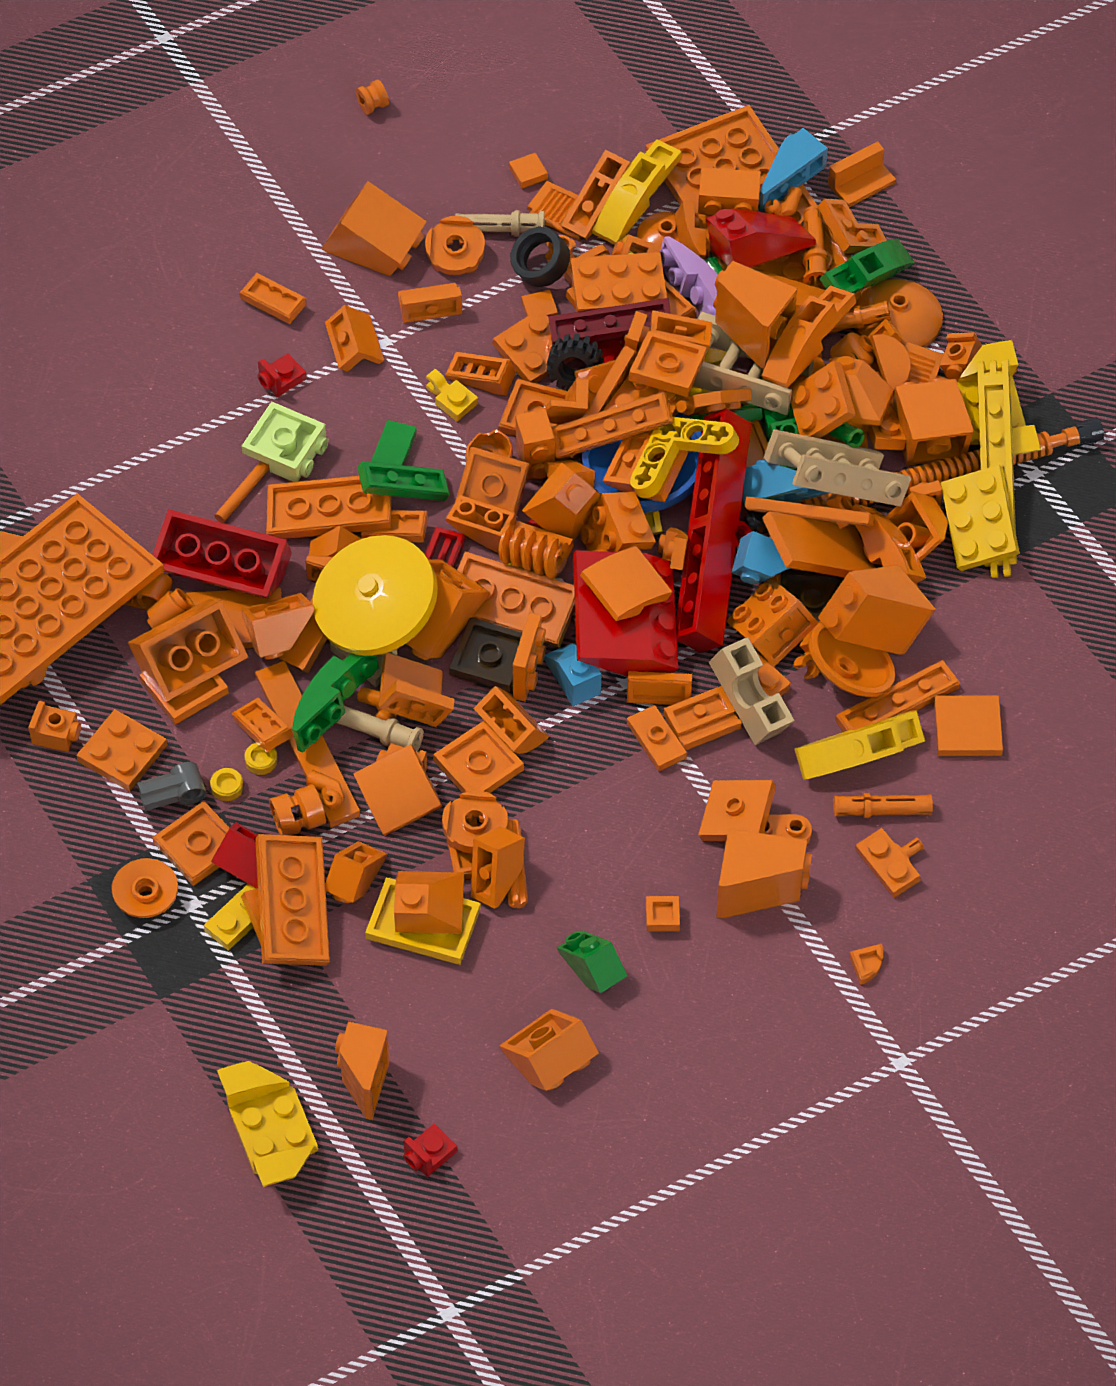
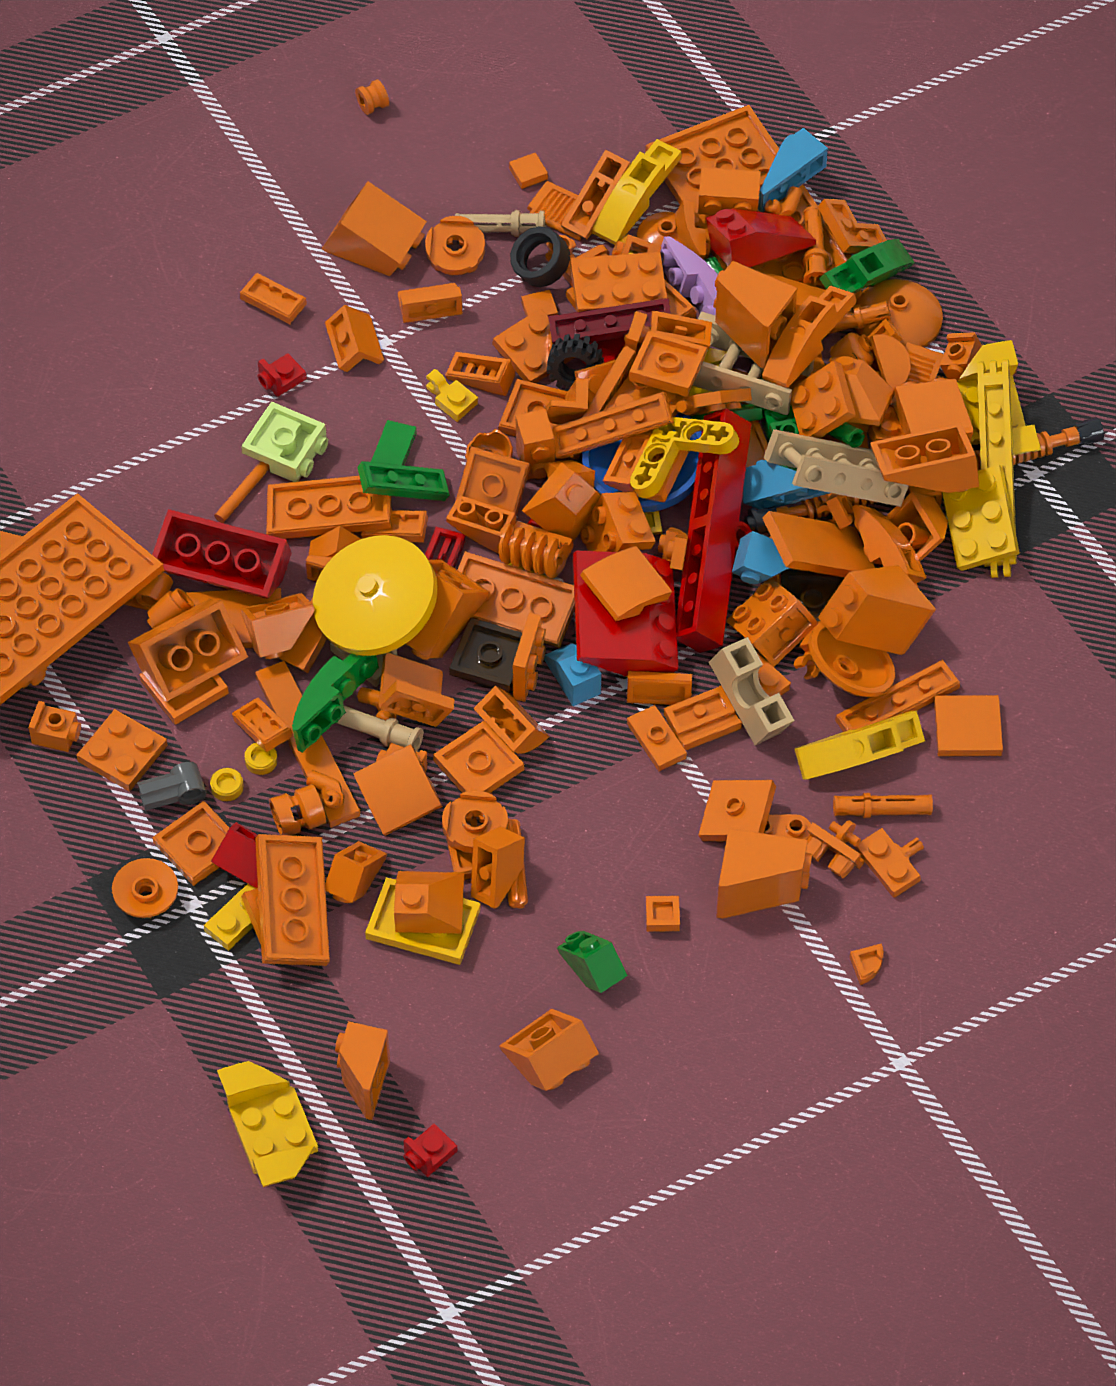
orange tile [745,496,875,527] -> none
orange panel [828,141,896,207] -> none
none -> orange hips [806,820,865,879]
none -> orange slope [870,423,979,493]

